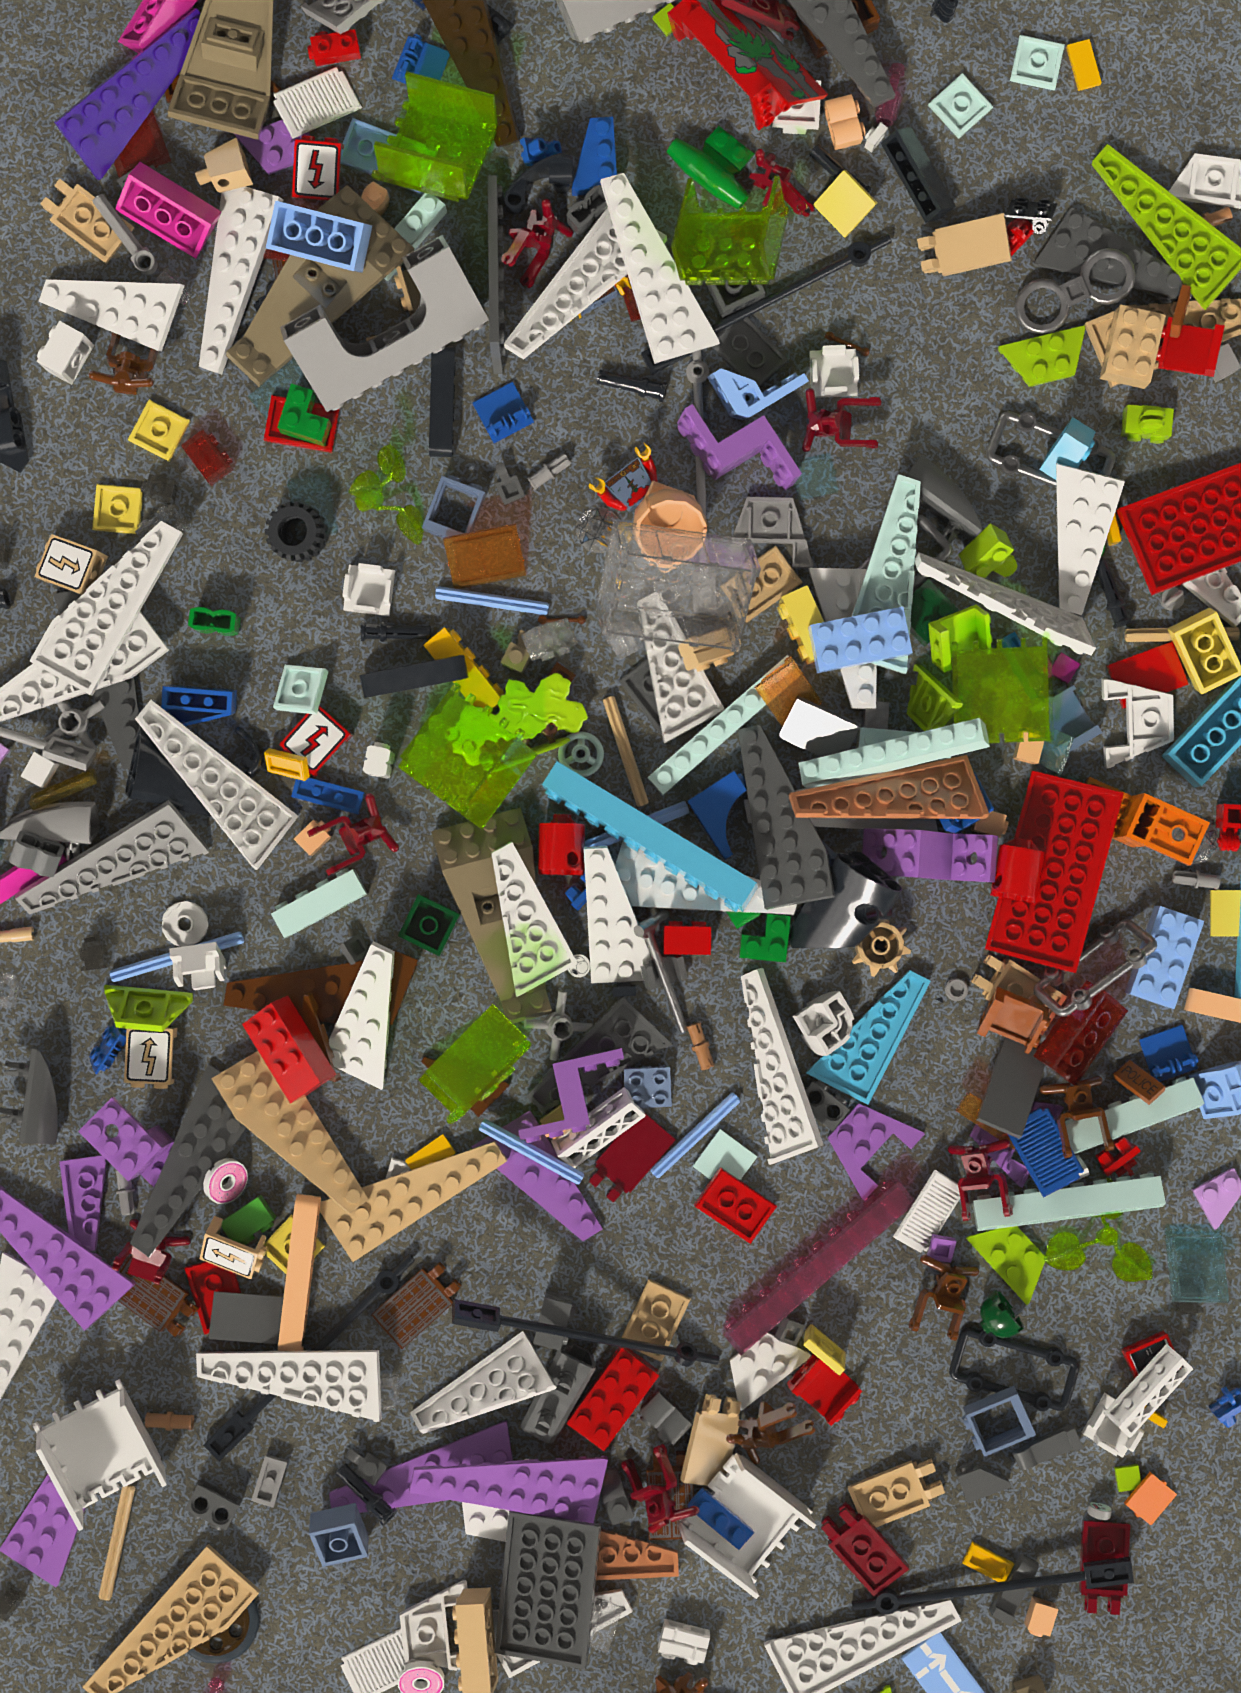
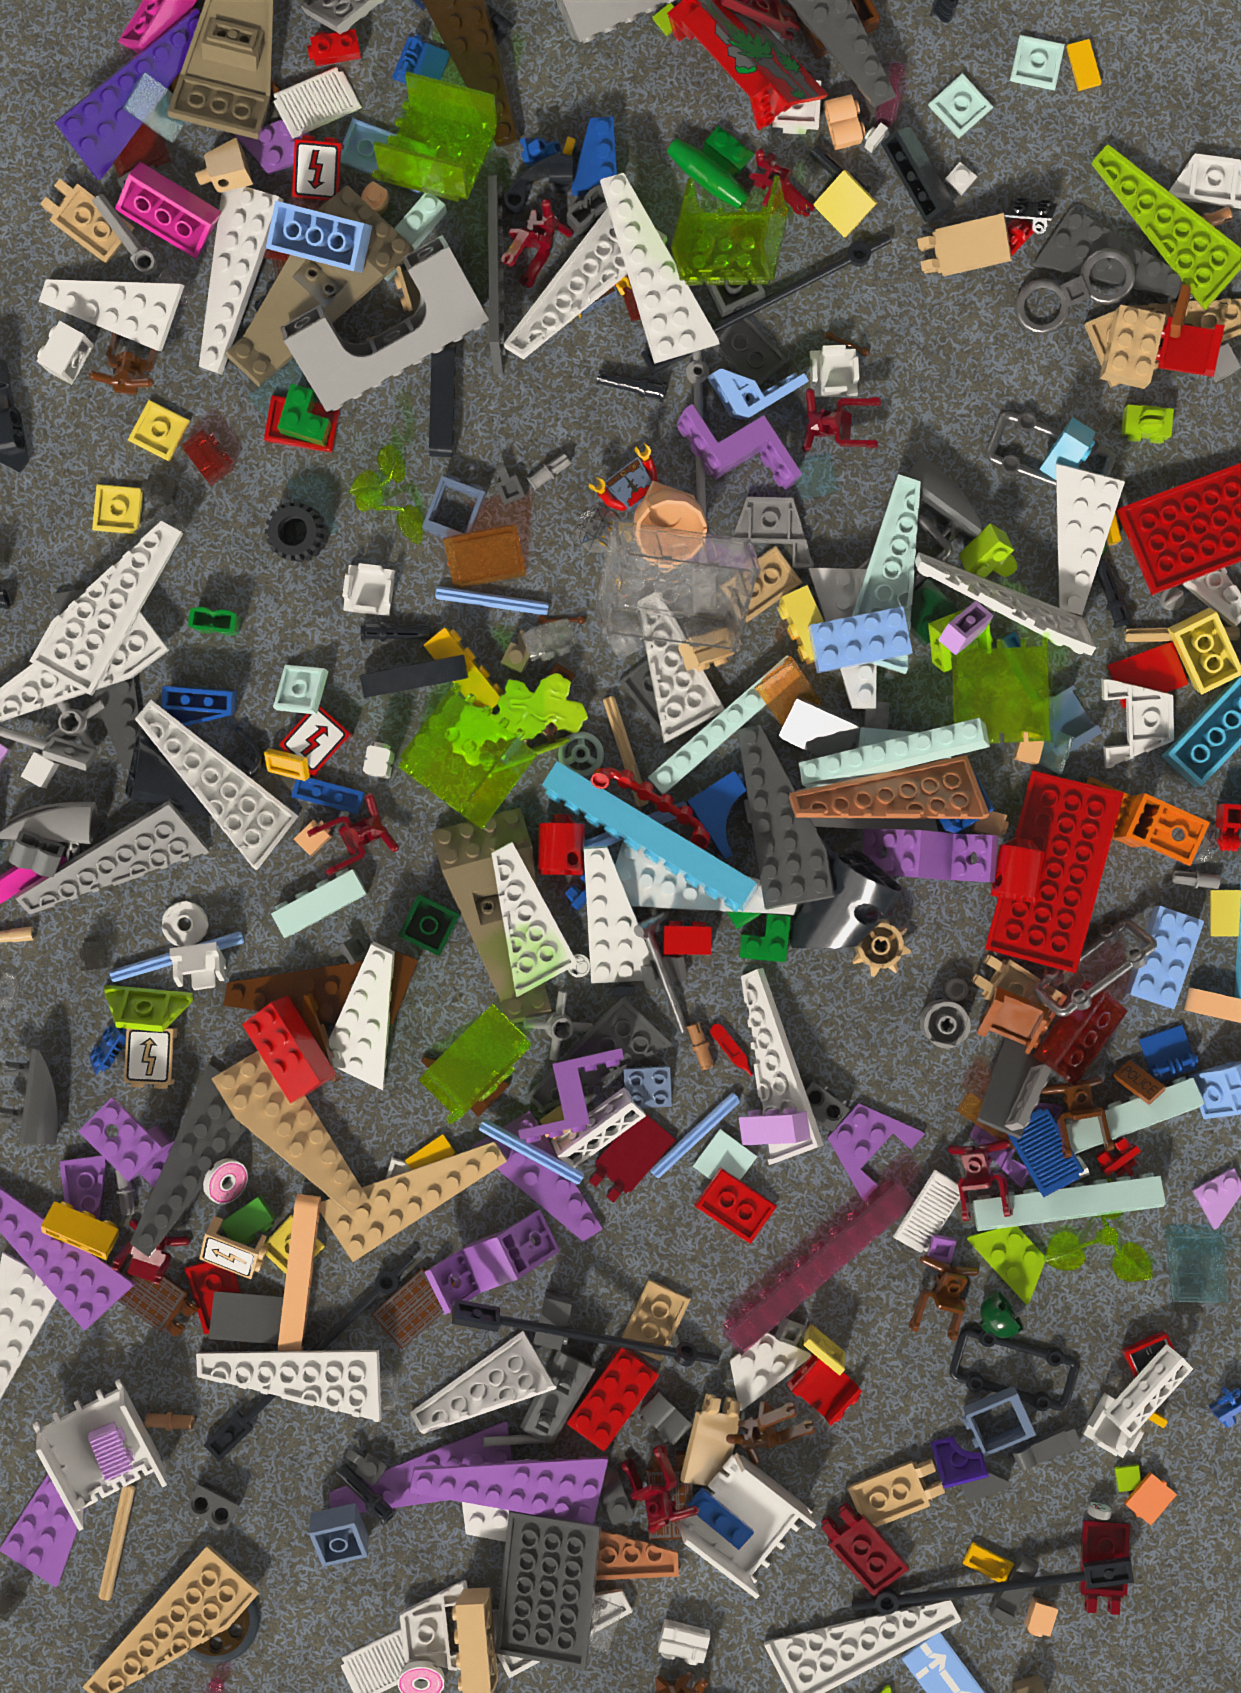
clear yellow tile [29,768,98,810] -> none
panel [34,534,108,595] -> none
light grey plate [251,1454,288,1508] -> none
blue hinge [472,382,534,443] -> none
white brick [793,991,854,1056] -> none
medium azure wing [806,970,931,1105] -> none
lime wing [907,664,963,731] -> none
lime wing [998,325,1085,387] -> none
magenta tile [1048,652,1081,684] -> none
none -> yellow brick [41,1201,119,1260]
none -> lavender brick [88,1421,135,1481]
none -> clear light blue piece [123,72,186,144]
none -> medium lavender bracket [425,1209,560,1314]
none -> light grey bar [483,1434,546,1447]
none -> yellow tile [563,136,576,156]
none -> red bar [591,767,710,849]
none -> red piece [710,1024,753,1076]
none -> lavender brick [739,1107,811,1145]
none -> light grey brick [920,999,971,1048]
none -> dark purple tile [930,1436,989,1489]
none -> lavender brick [939,601,994,655]
none -> white plate [944,162,977,196]
none -> light grey plate [1004,1064,1051,1131]

